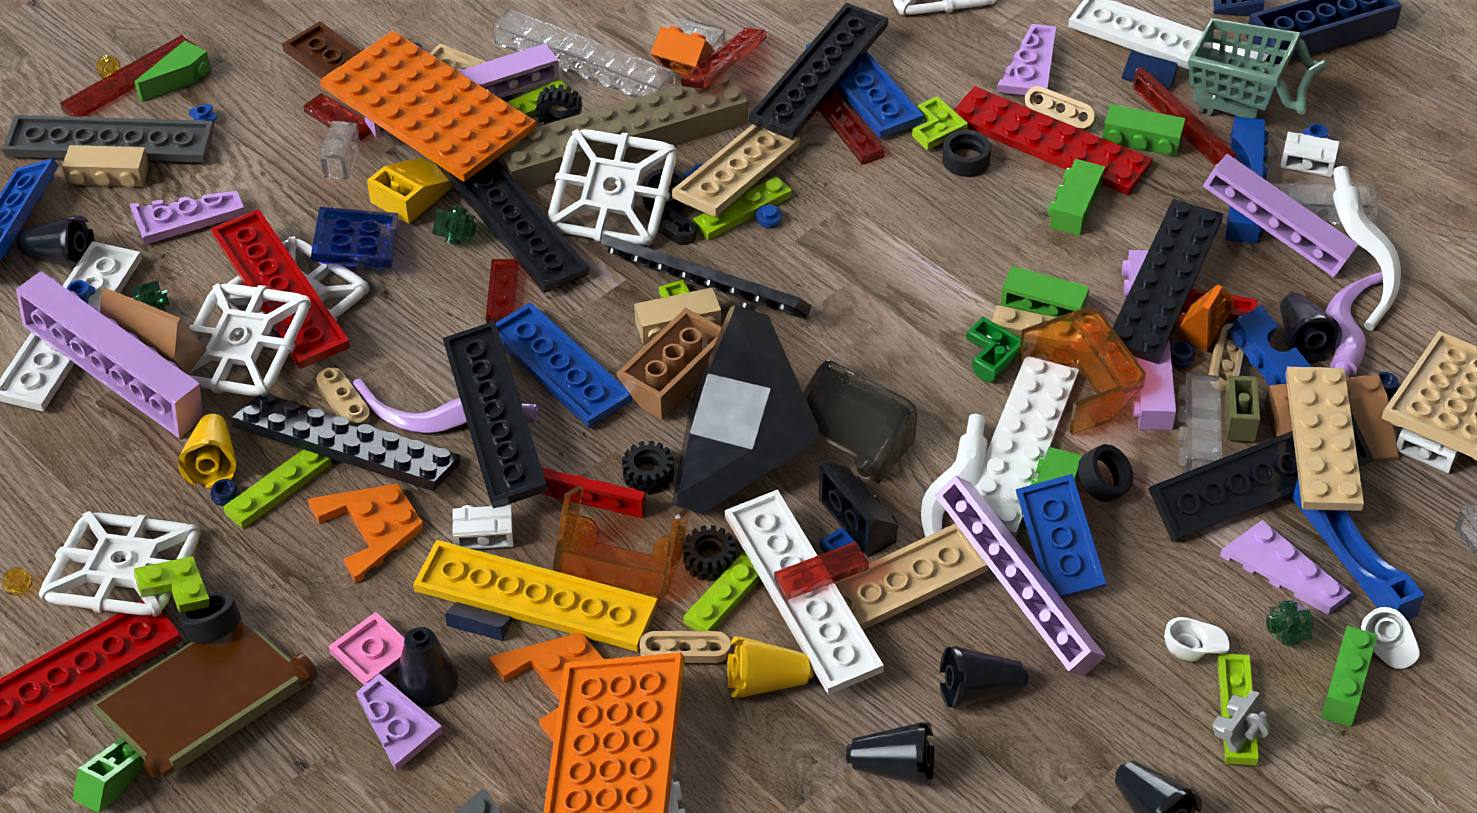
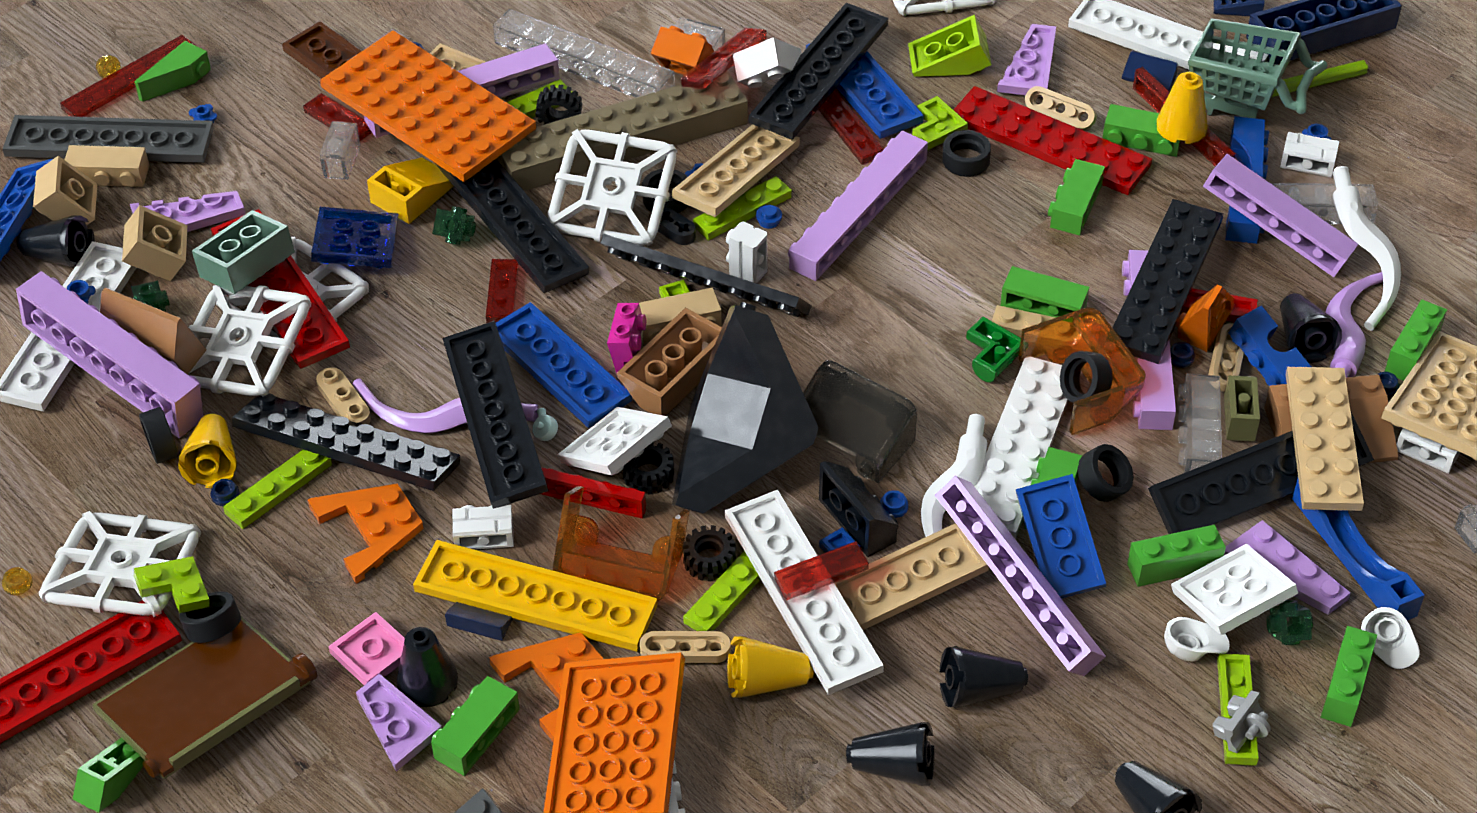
none -> tan brick [33,156,97,225]
none -> tan brick [122,205,187,281]
none -> black tyre [139,407,179,464]
none -> sand green brick [192,210,295,294]
none -> bright green brick [431,676,520,776]
none -> light aqua piece [532,408,558,441]
none -> white plate [557,407,672,475]
none -> dark pink plate [607,303,647,381]
none -> white brick [726,221,767,283]
none -> white slope [733,37,801,88]
none -> lavender brick [788,131,928,281]
none -> blue plate [880,490,908,518]
none -> lime slope [908,15,991,77]
none -> black tyre [1059,351,1113,405]
none -> bright green brick [1127,525,1226,587]
none -> yellow cone [1157,72,1208,144]
none -> white plate [1171,544,1298,635]
none -> lime axle [1272,60,1368,97]
none -> bright green brick [1384,299,1447,381]

